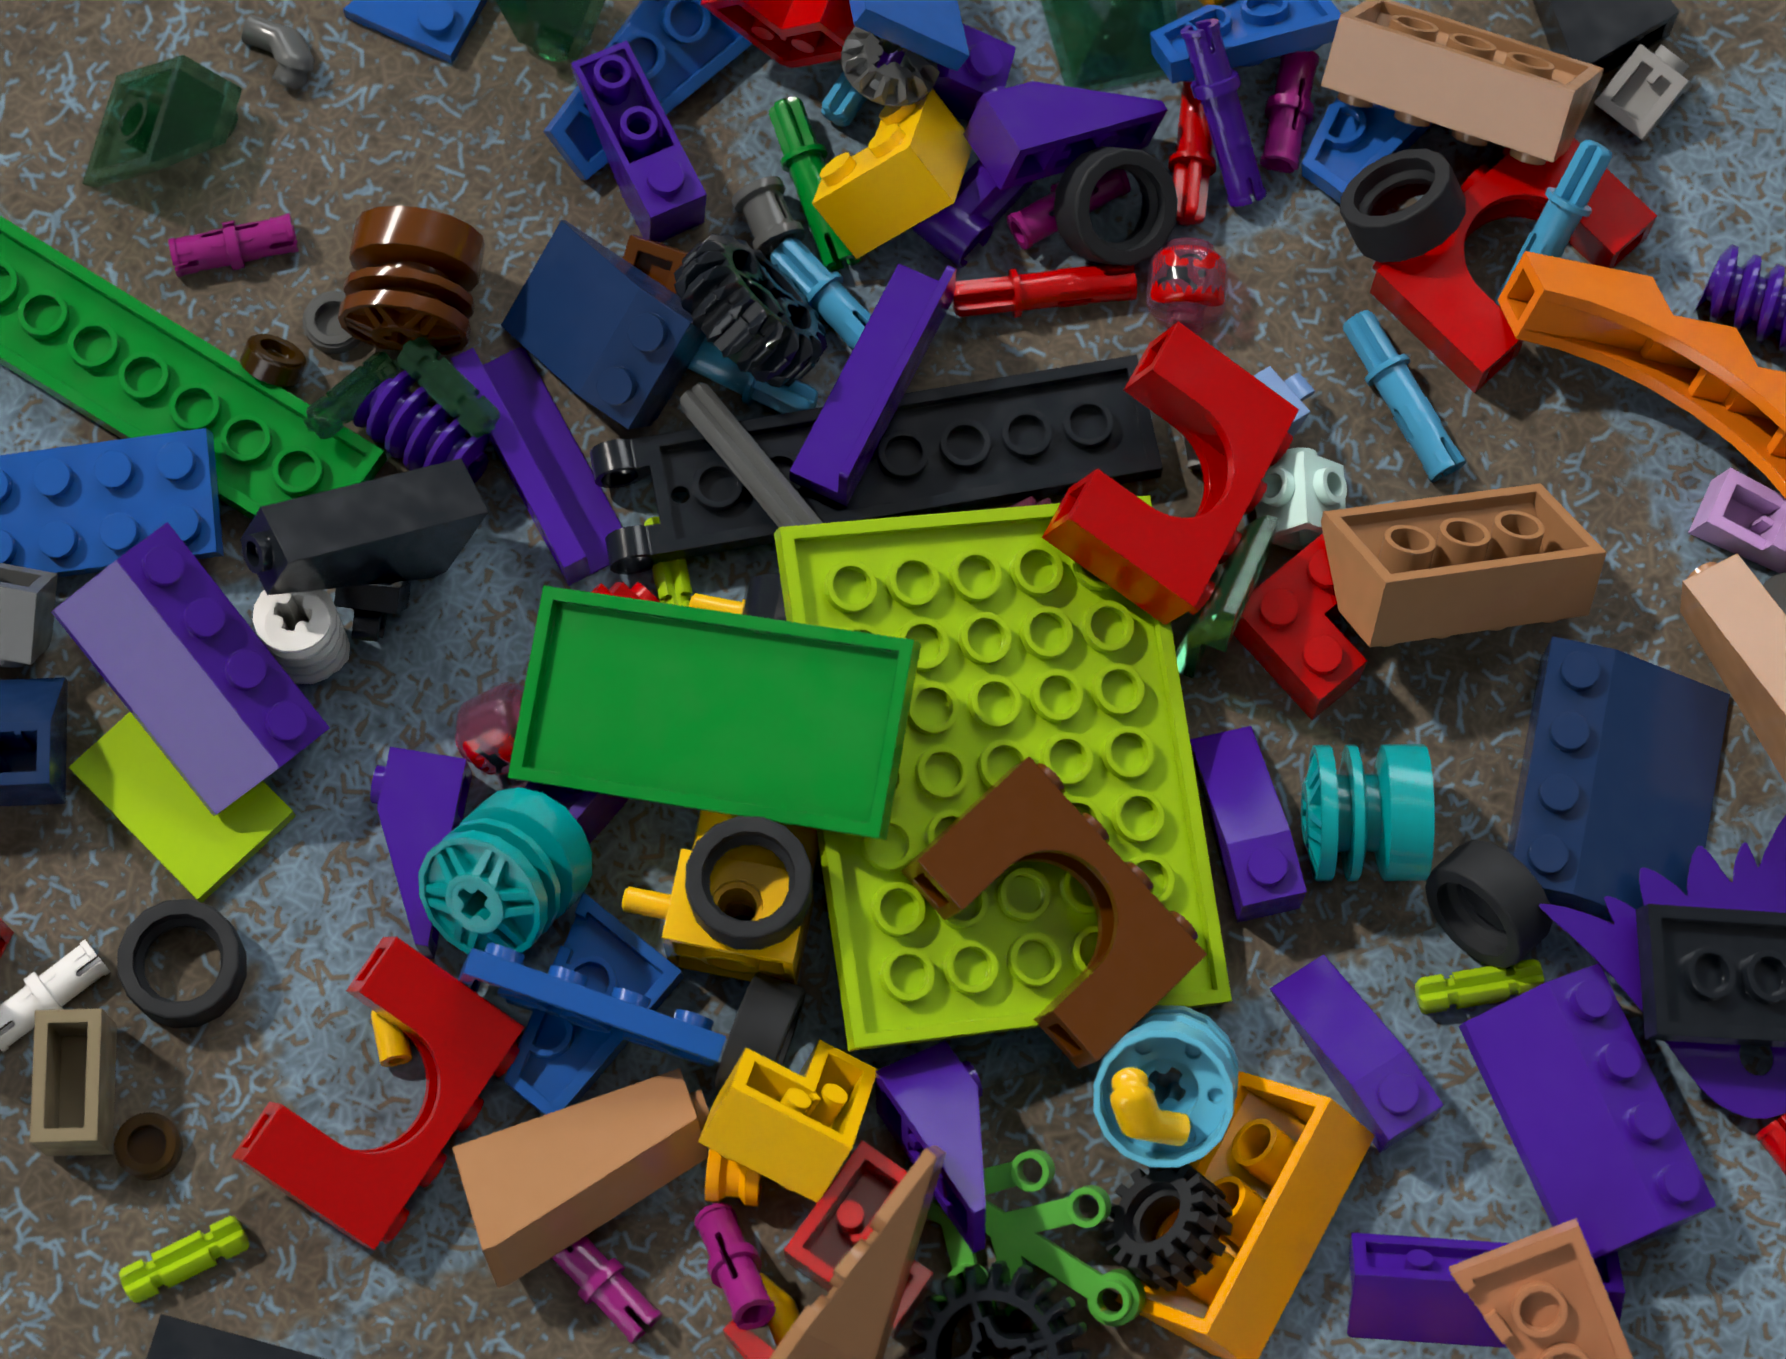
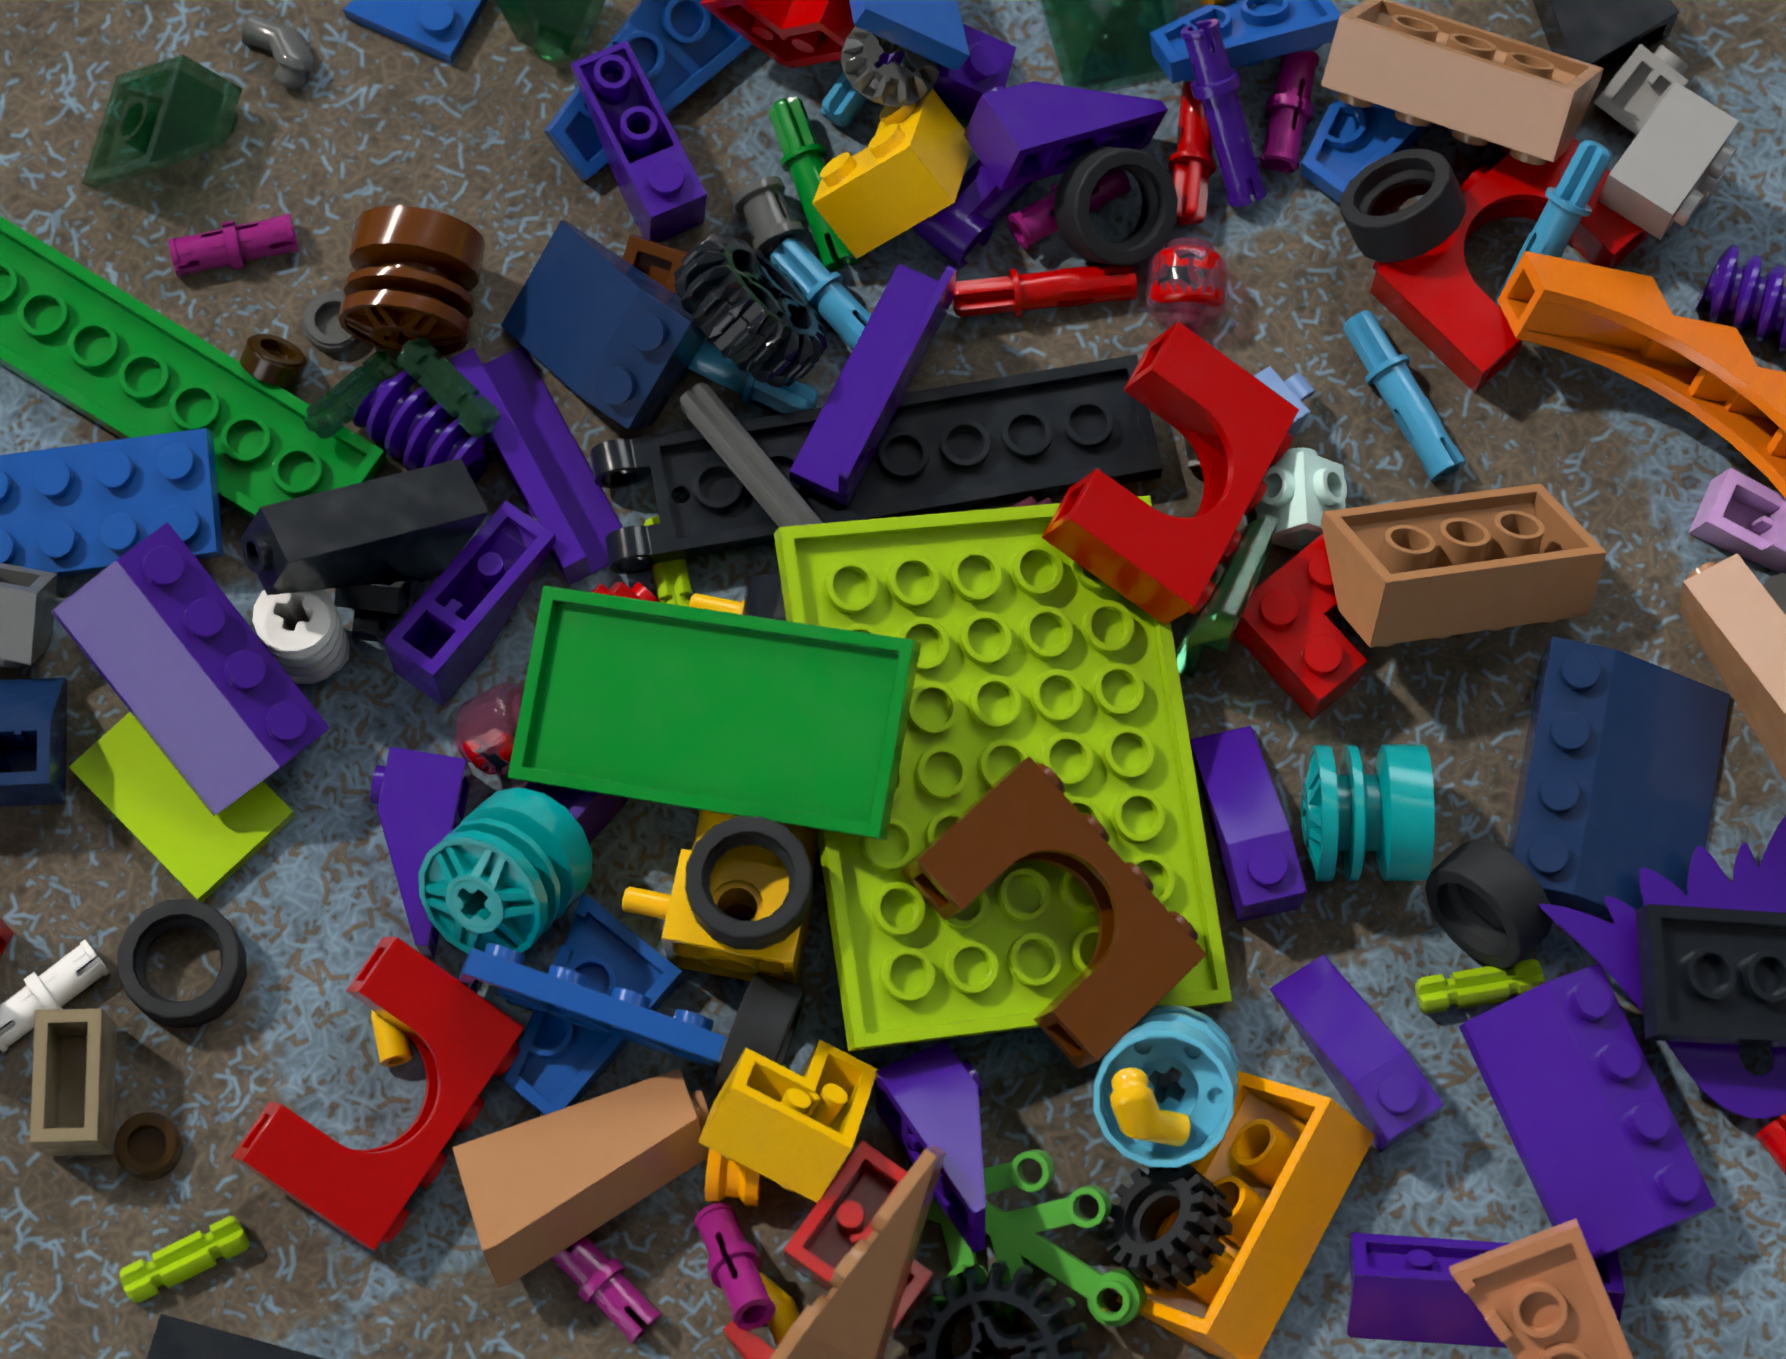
none -> dark purple slope [384,500,557,706]
none -> light grey brick [1598,81,1739,240]

